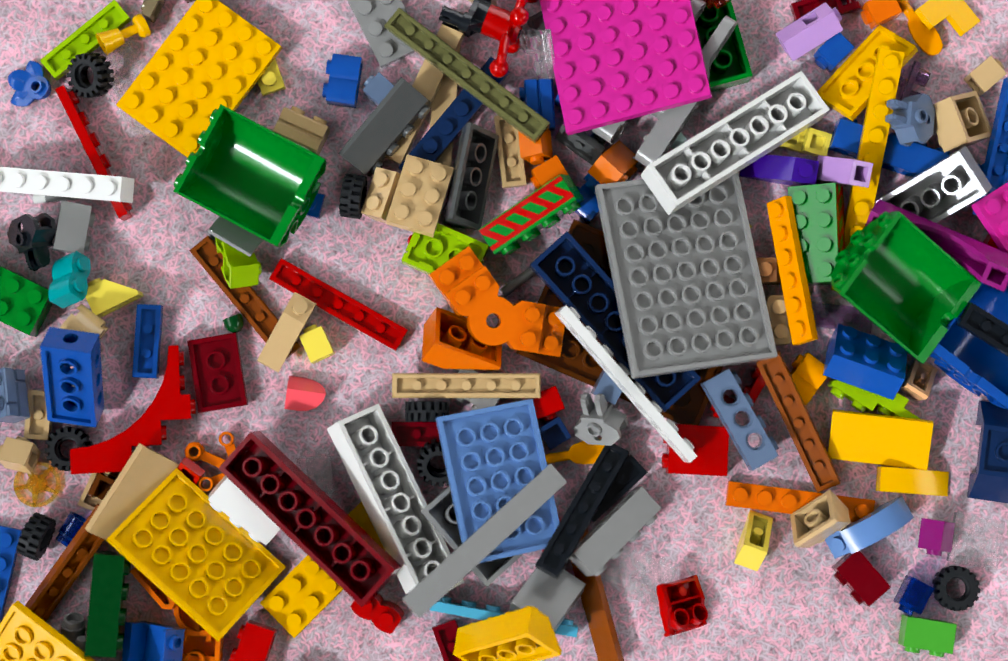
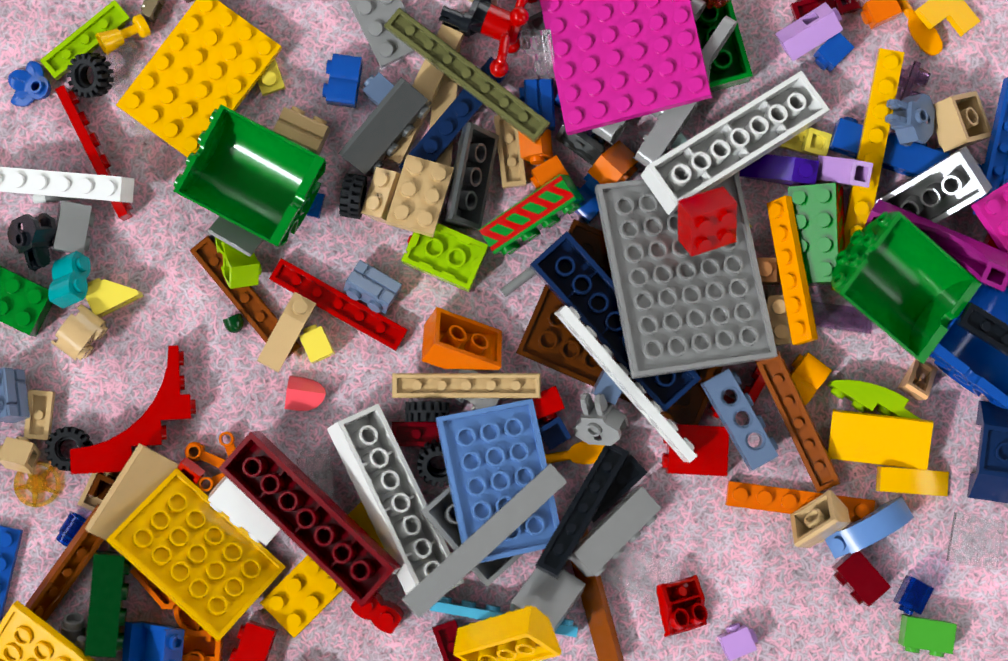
black tyre [17,512,56,561] -> none
blue brick [40,327,104,428] -> none
blue plate [132,304,163,379] -> none
dark red plate [187,333,248,413] -> none
orange plate [428,246,565,357] -> none
light yellow slope [734,510,773,571] -> none
yellow plate [817,25,918,121] -> none
blue brick [823,323,908,400] -> none
magenta brick [918,518,955,556] -> none
black tyre [932,566,980,611] -> none
tan brick [963,56,1007,97] -> none
none -> sand blue brick [344,260,402,314]
none -> red brick [678,186,737,257]
none -> lavender brick [717,623,758,661]

